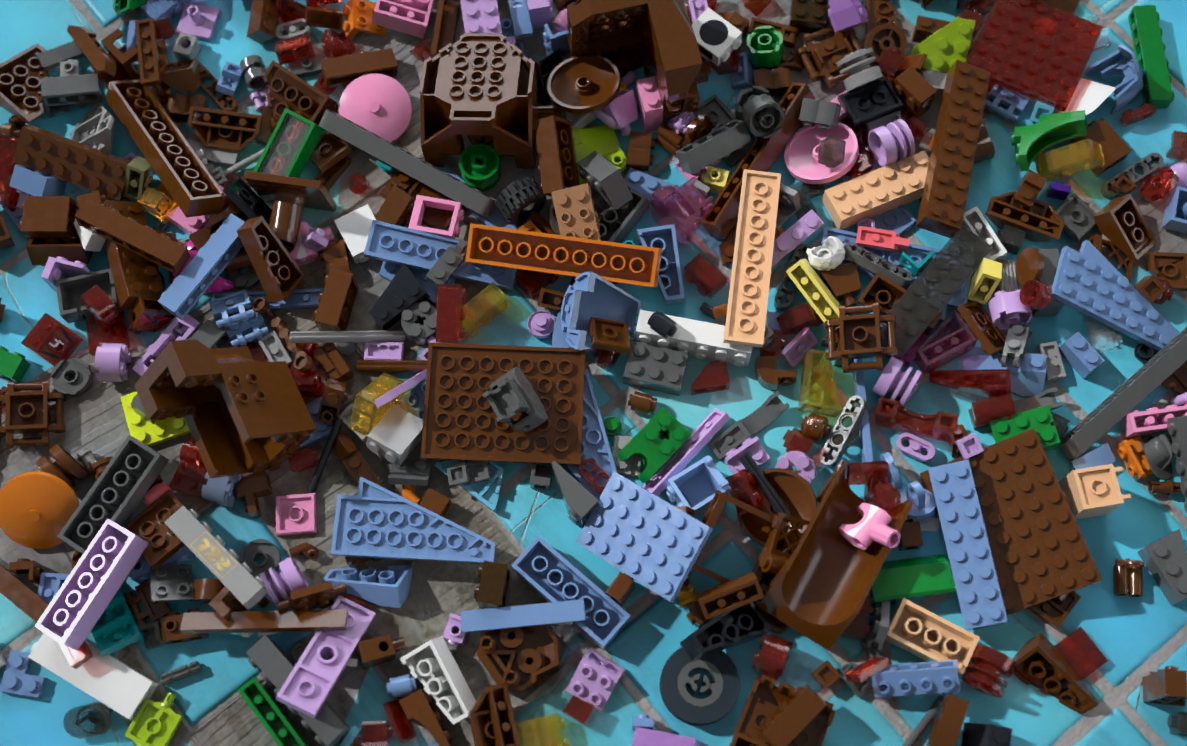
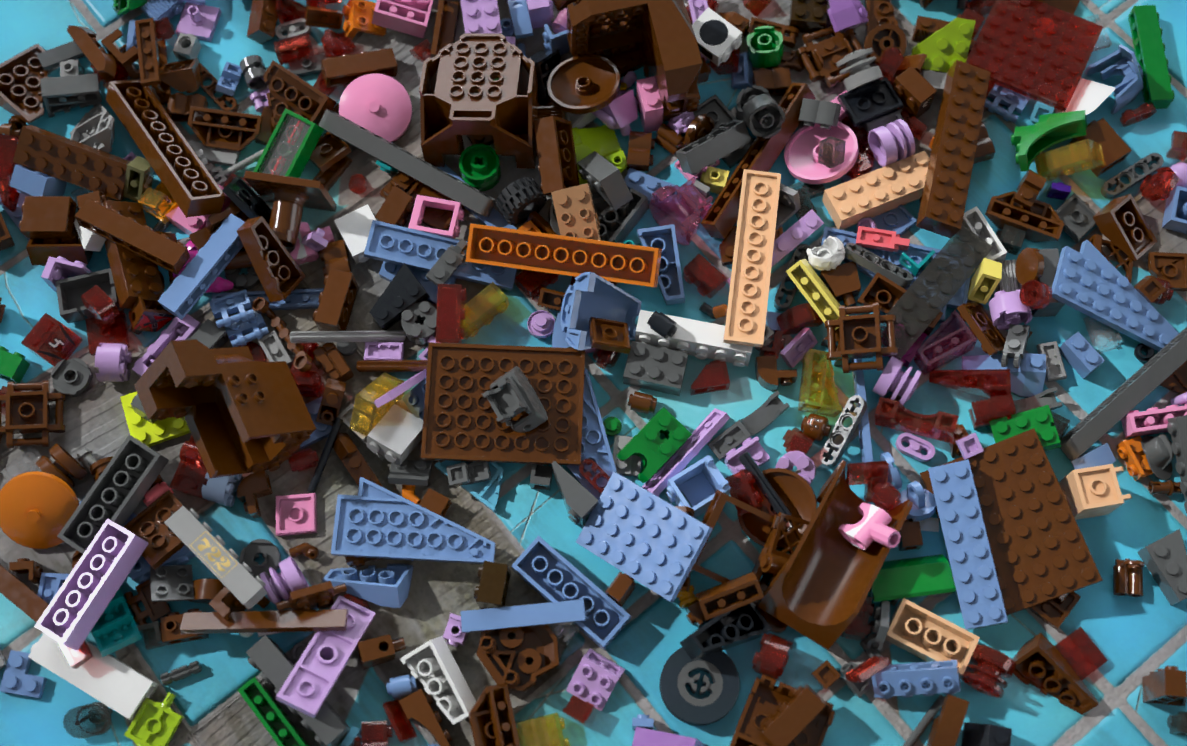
reddish brown tile [1109,175,1138,194] -> none

